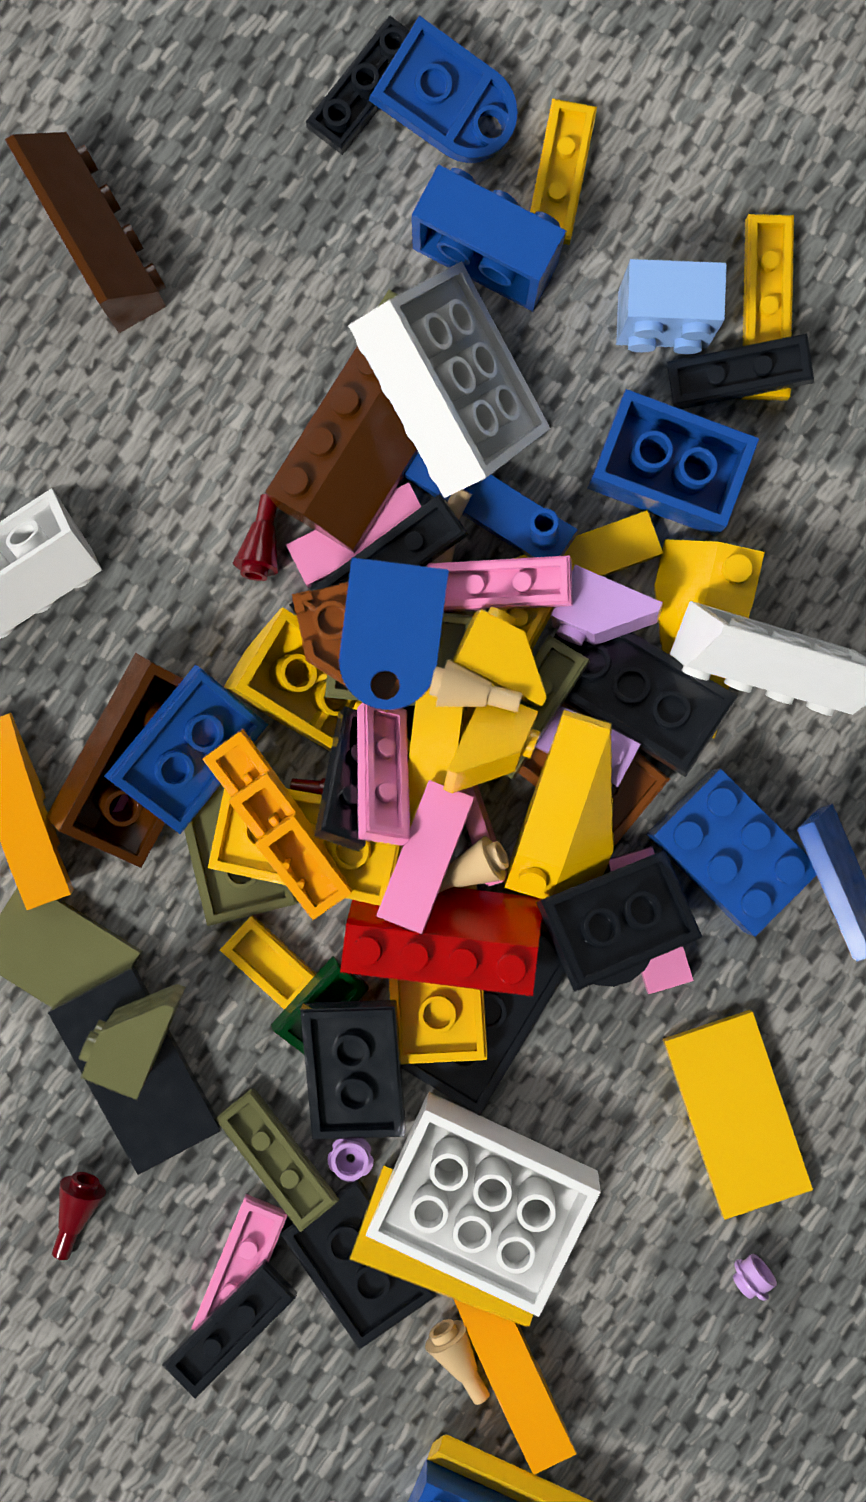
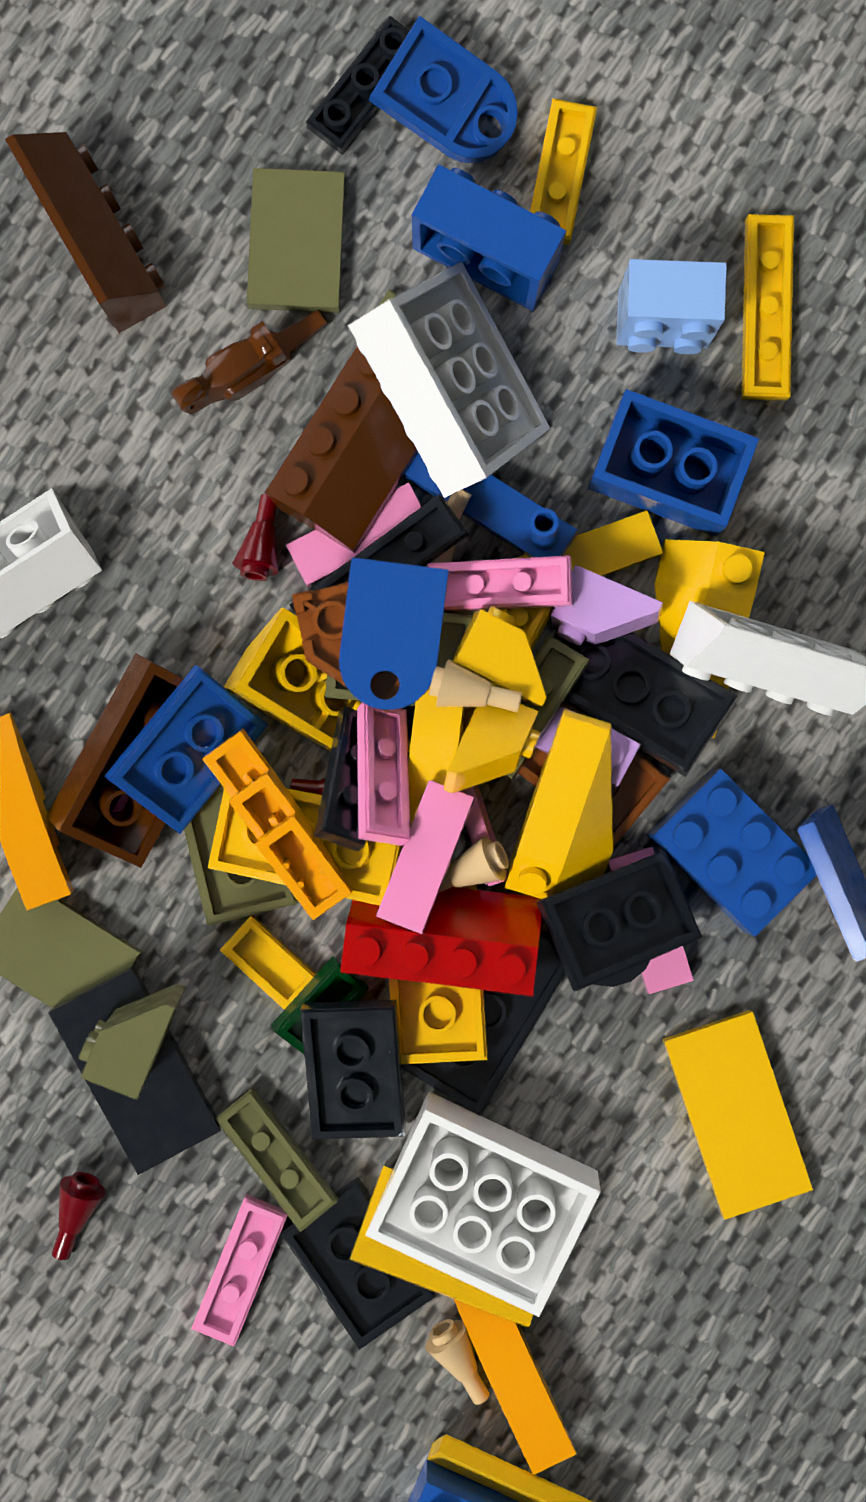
black tile [162,1259,298,1399] -> none
lavender plate [328,1138,374,1182] -> none
black tile [667,333,814,409] -> none
lavender plate [733,1254,777,1301] -> none
none -> reddish brown animal [171,310,328,414]
none -> olive tile [247,168,345,313]

